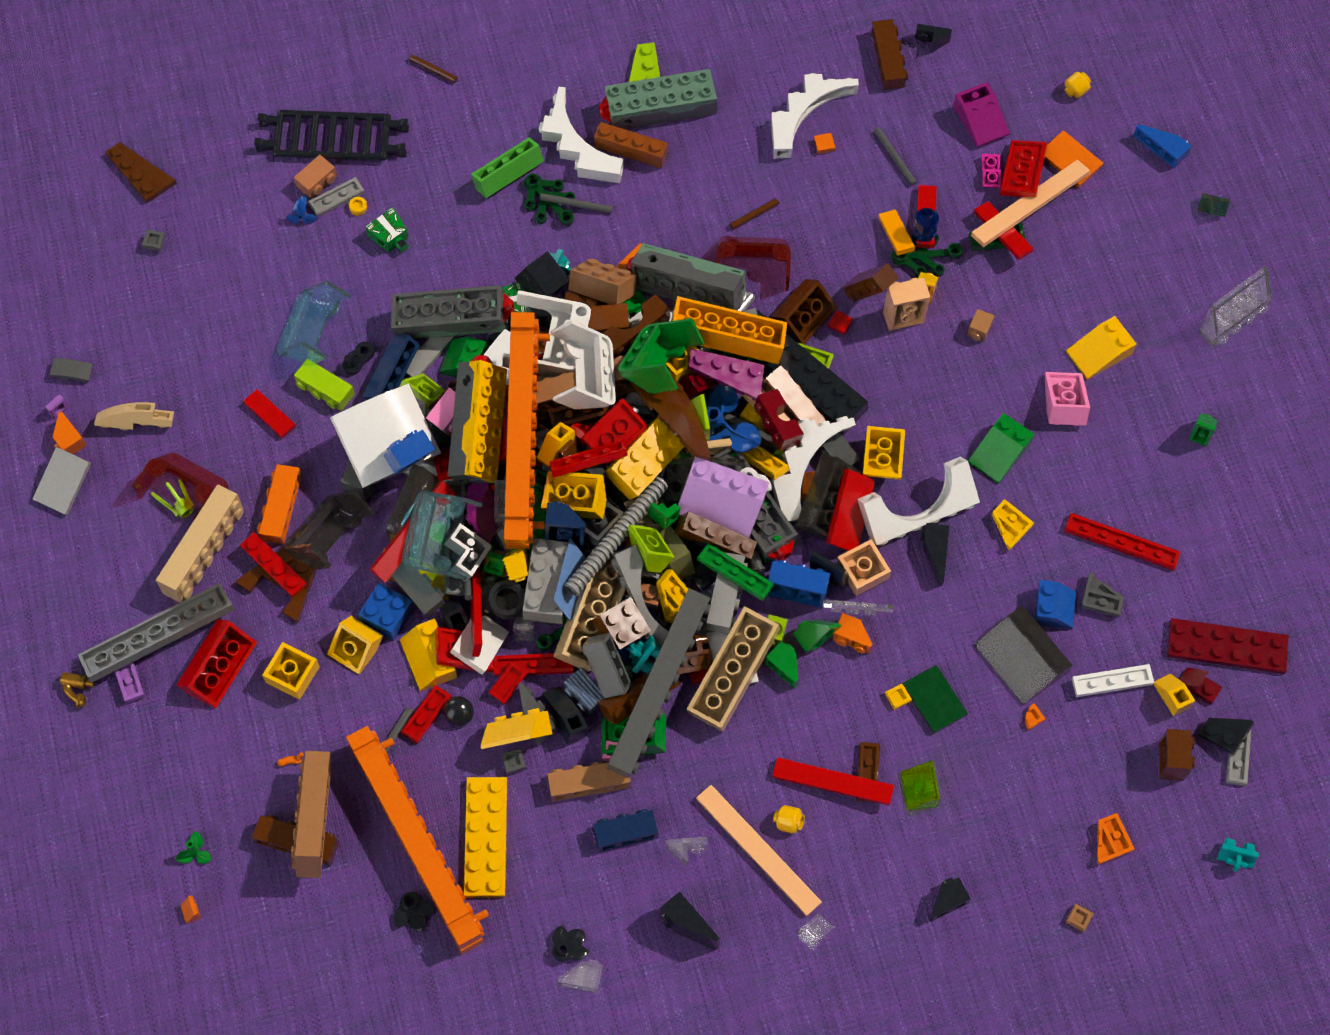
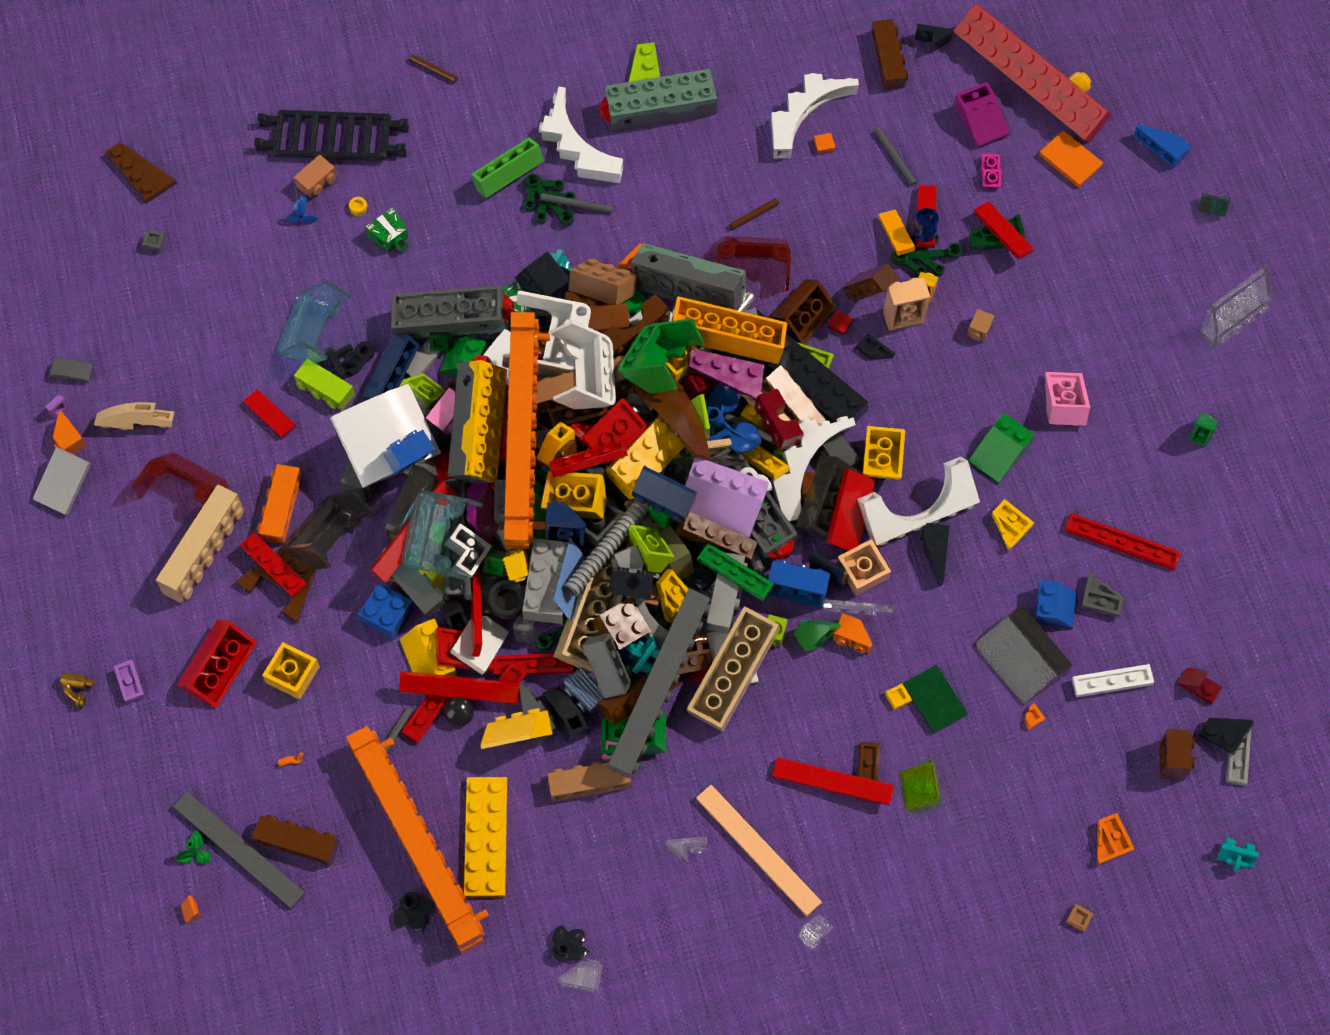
dark grey plate [78,583,235,683] -> none
lime plant [151,479,194,518] -> none
medium nougat brick [291,751,331,878] -> none
light grey tile [308,177,365,217] -> none
yellow slope [327,616,383,674] -> none
dark grey plate [501,748,526,775] -> none
dark blue brick [593,809,658,852] -> none
dark orange brick [594,122,668,169] -> none
black slope [660,891,720,950] -> none
green slope [765,641,798,689] -> none
yellow head [773,805,805,834] -> none
black slope [930,877,971,921] -> none
light nougat tile [971,160,1090,247] -> none
red tile [1000,140,1047,197] -> none
yellow slope [1066,316,1137,380] -> none
yellow slope [1154,673,1195,717] -> none
dark red plate [1167,618,1289,674] -> none
none -> dark grey tile [173,792,305,909]
none -> black piece [324,343,354,380]
none -> red tile [399,671,519,704]
none -> dark green tile [429,332,449,351]
none -> black brick [608,567,653,599]
none -> dark blue slope [632,466,697,522]
none -> black tile [856,334,895,360]
none -> red brick [953,3,1112,142]

